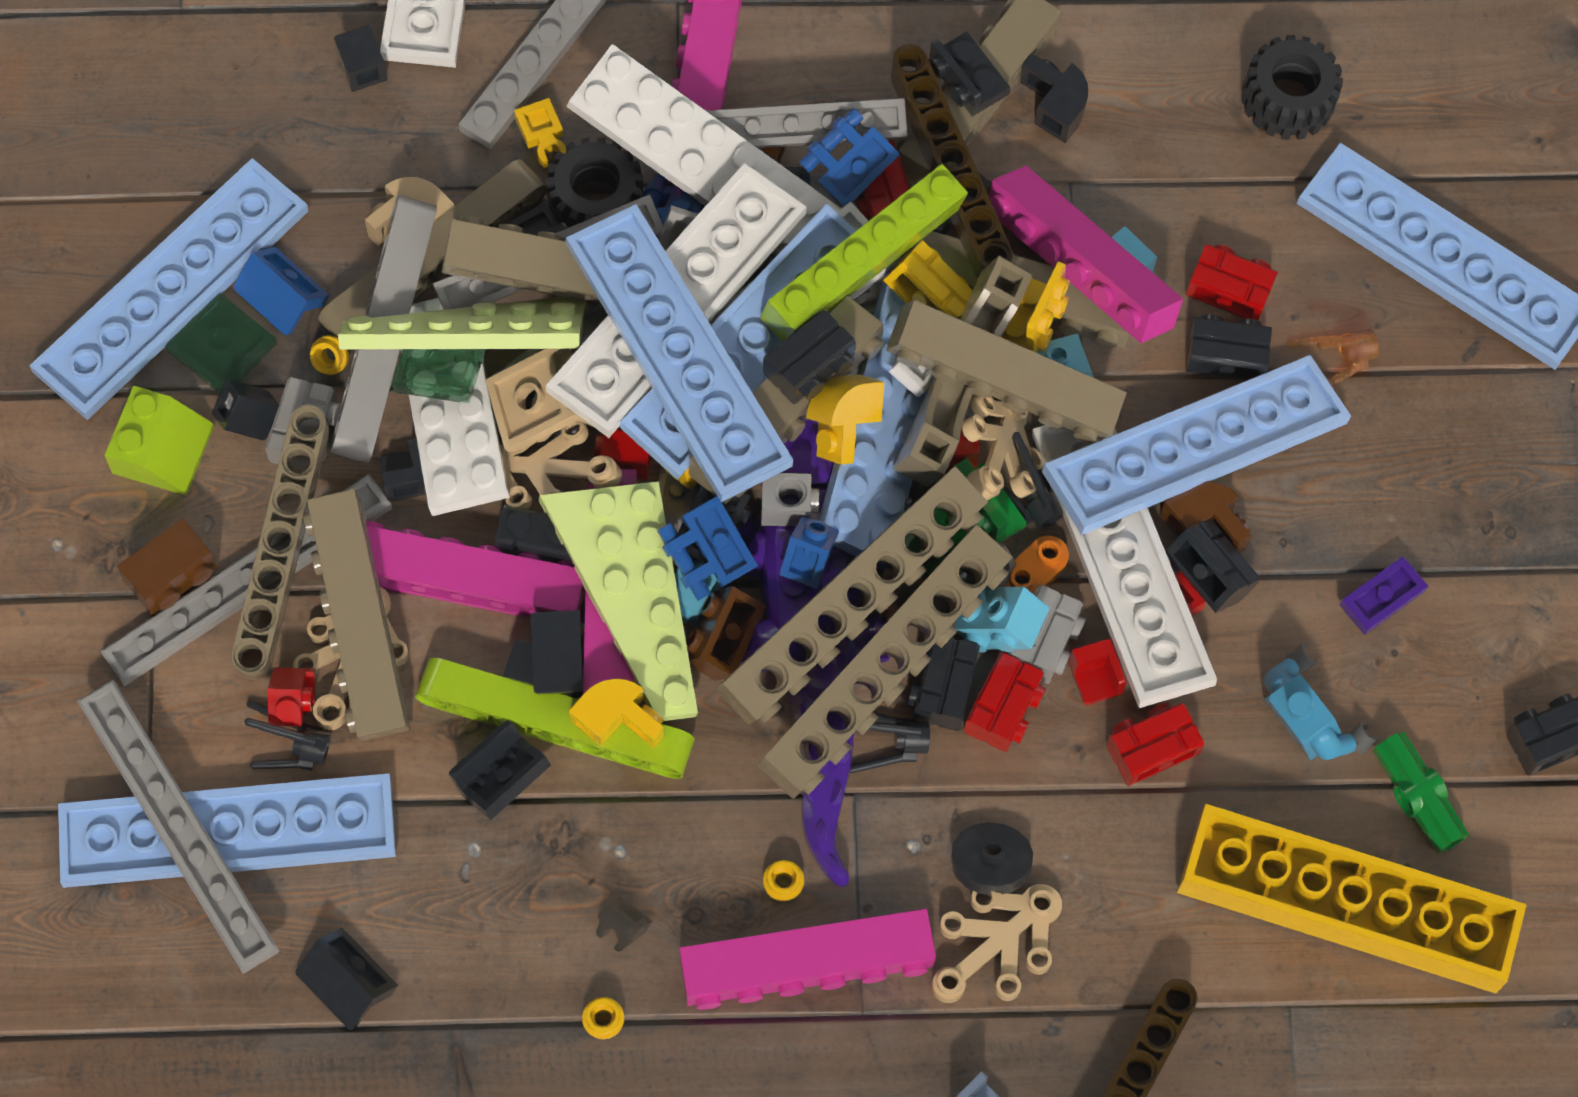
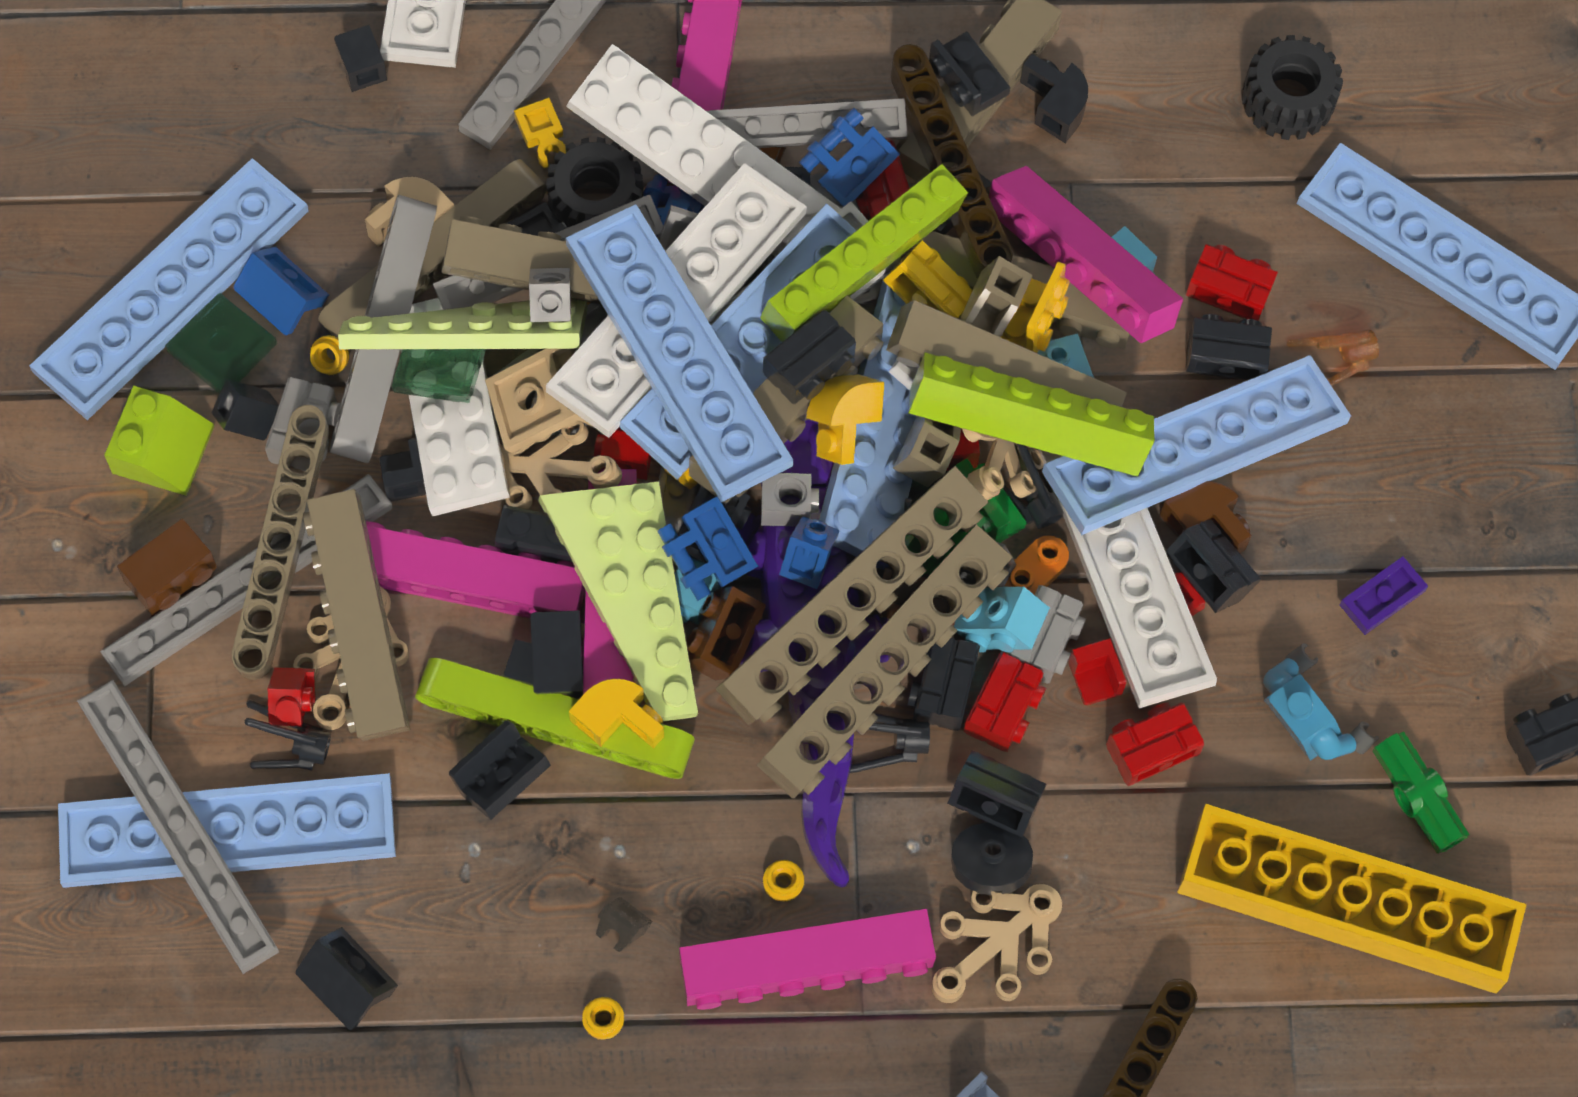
none -> light grey brick [529,268,571,322]
none -> lime brick [908,352,1155,477]
none -> black brick [947,750,1047,838]

